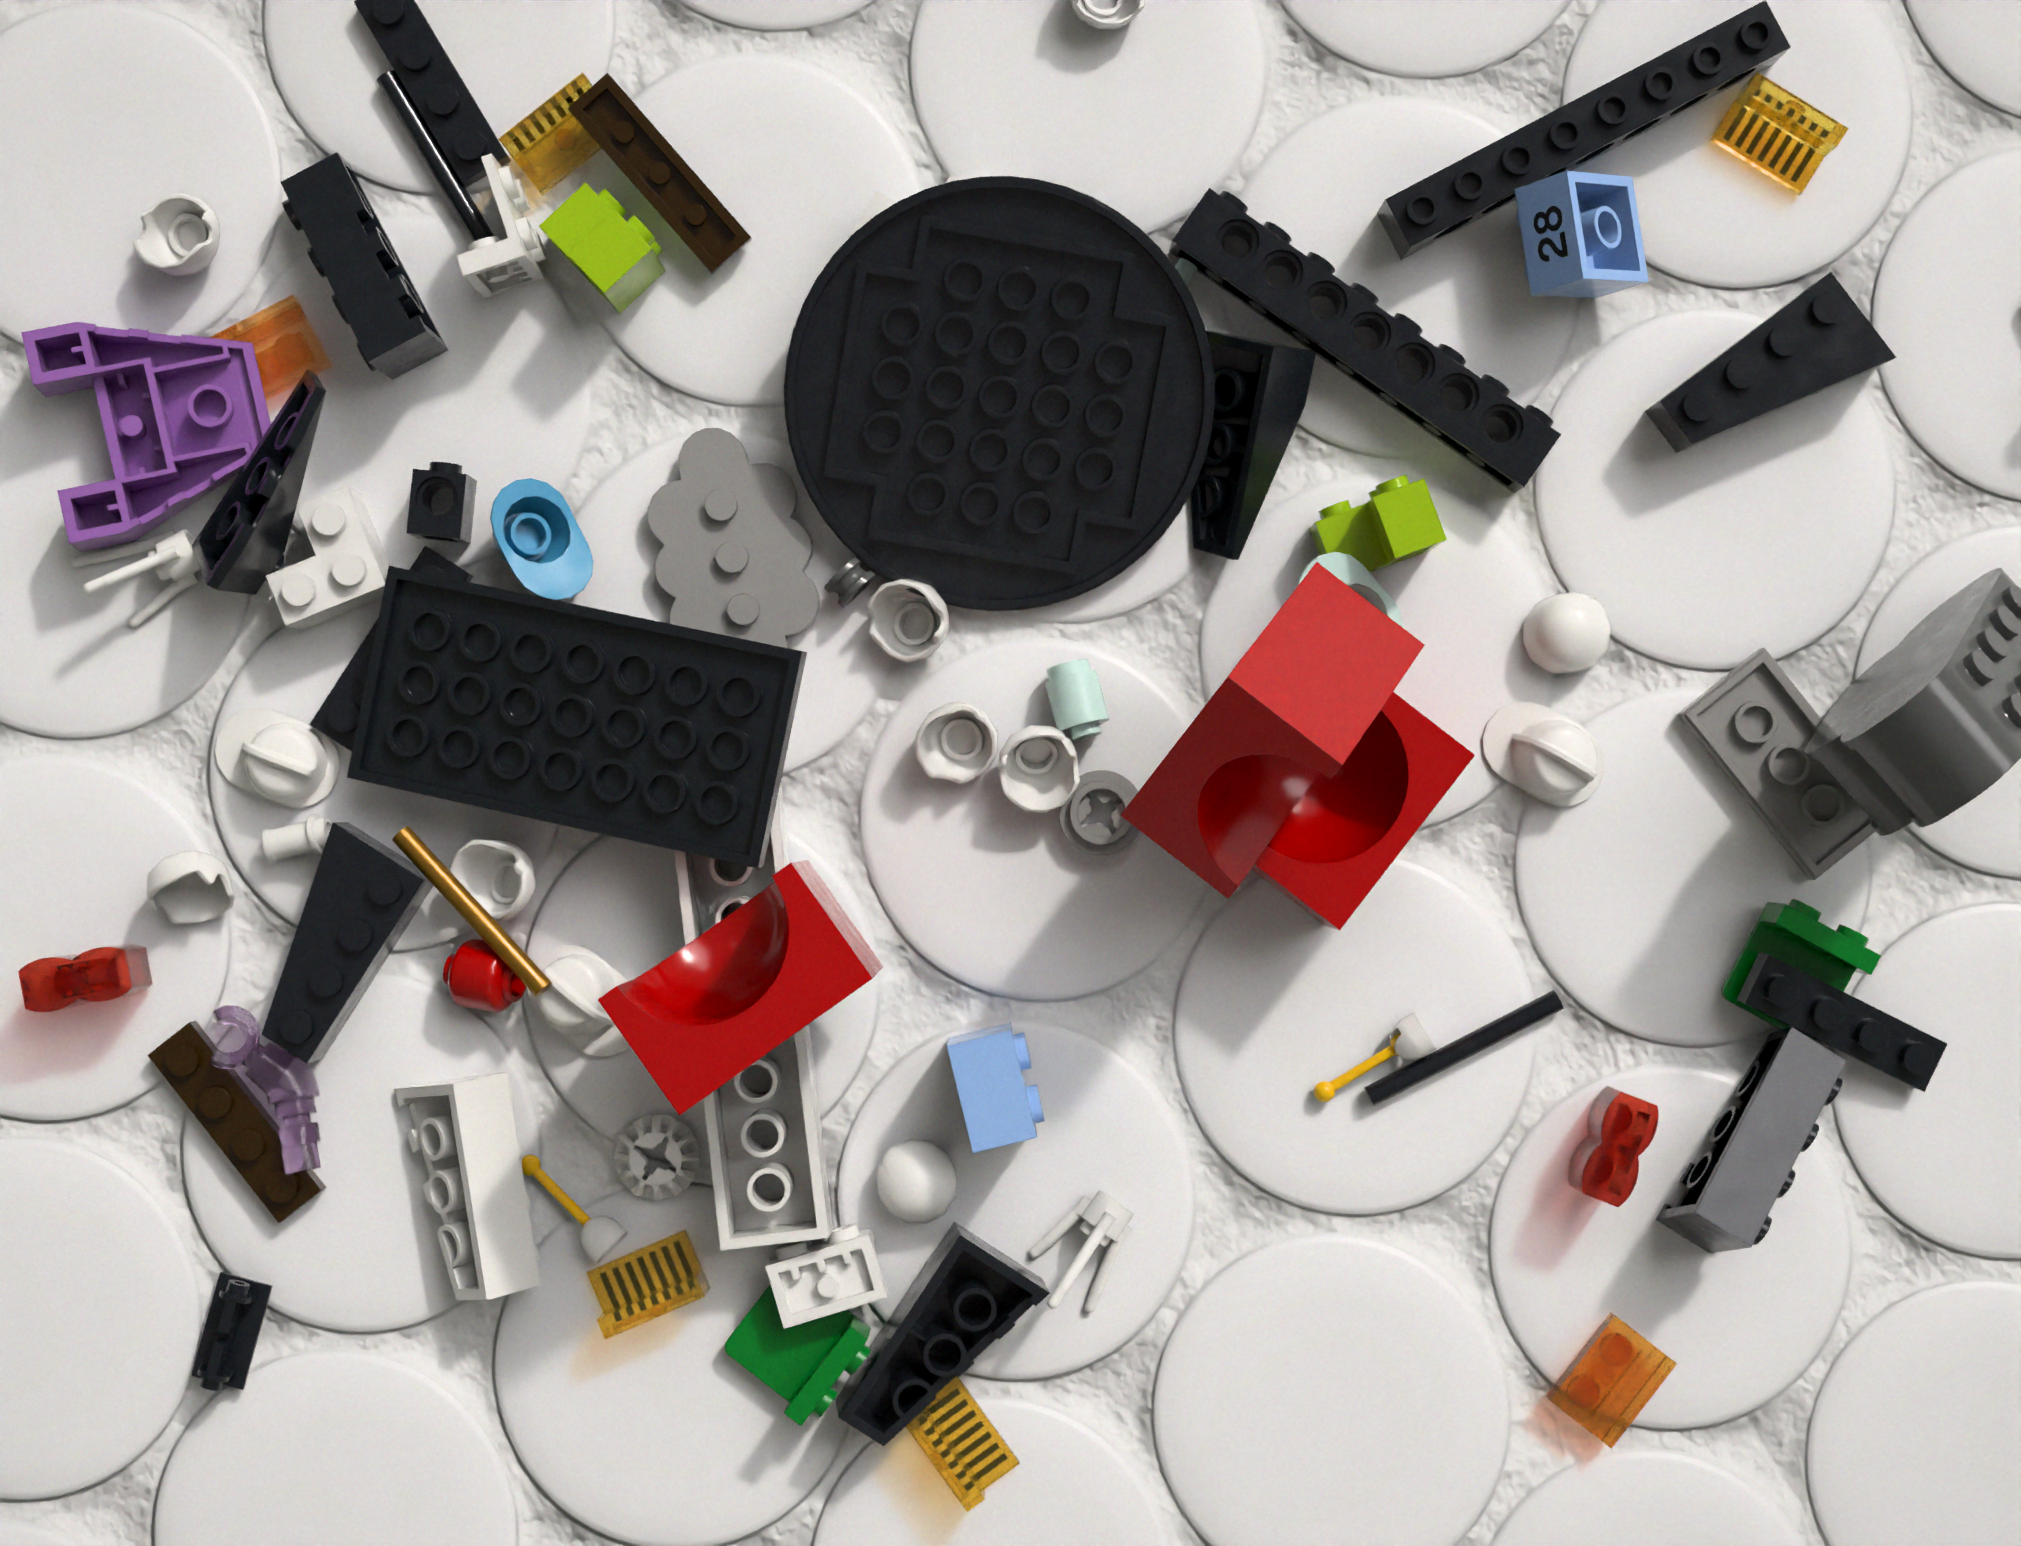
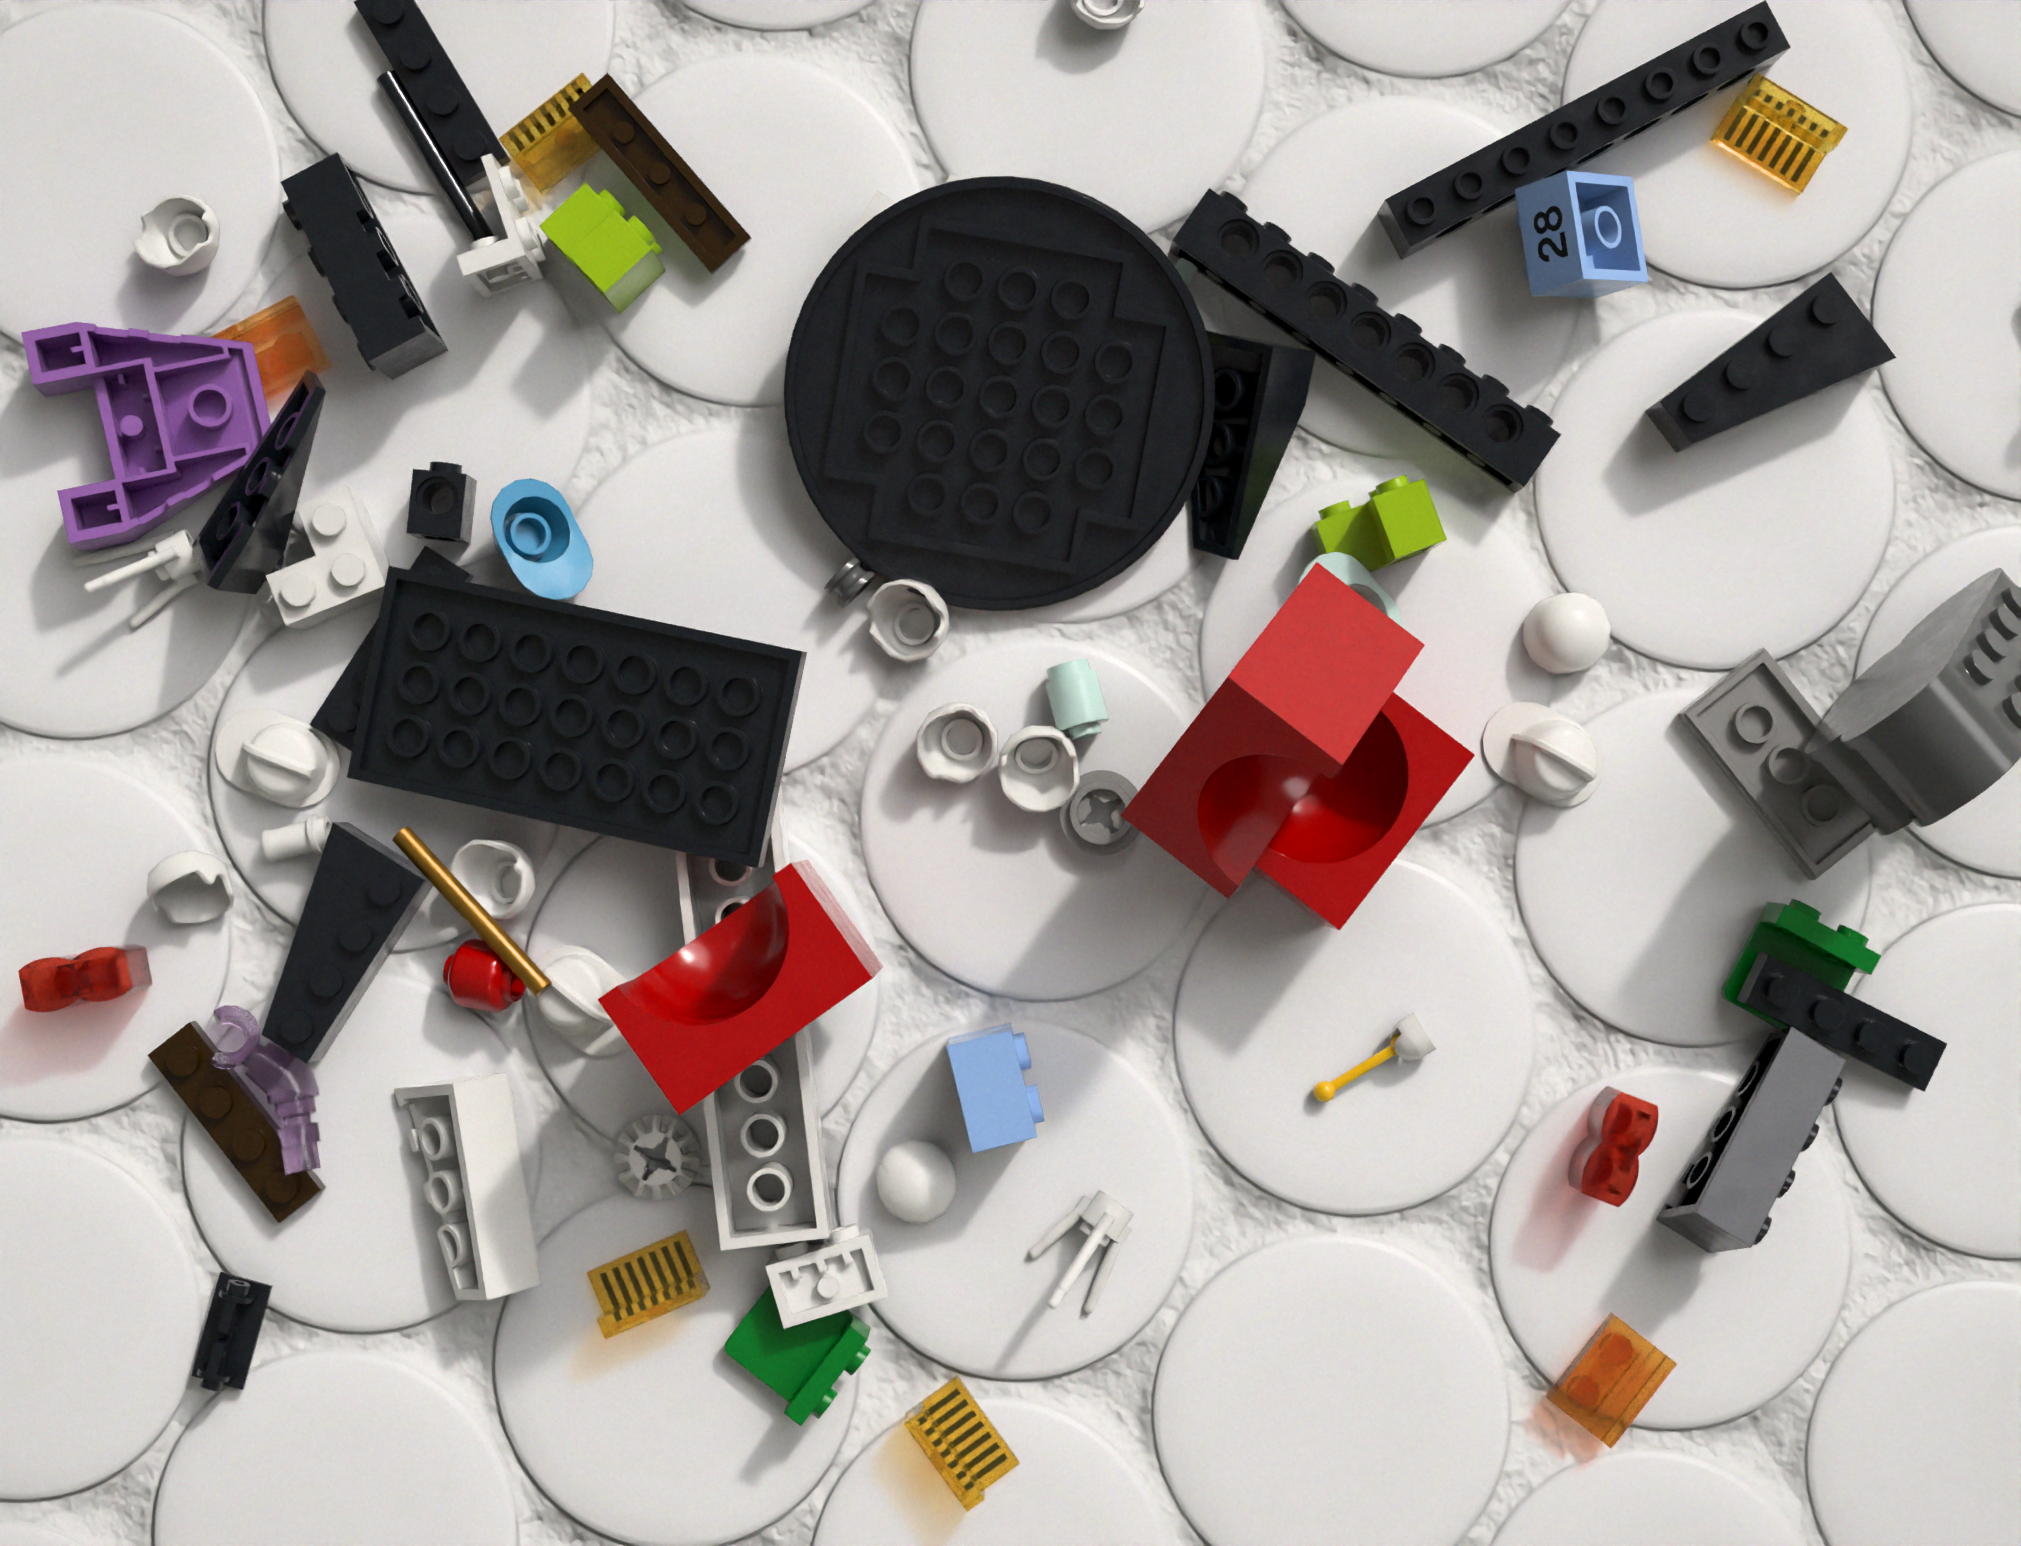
hinge [521,1154,628,1263] -> none
light grey plate [648,428,820,648] -> none
black wedge [835,1222,1050,1446] -> none
black bar [1364,990,1564,1106] -> none

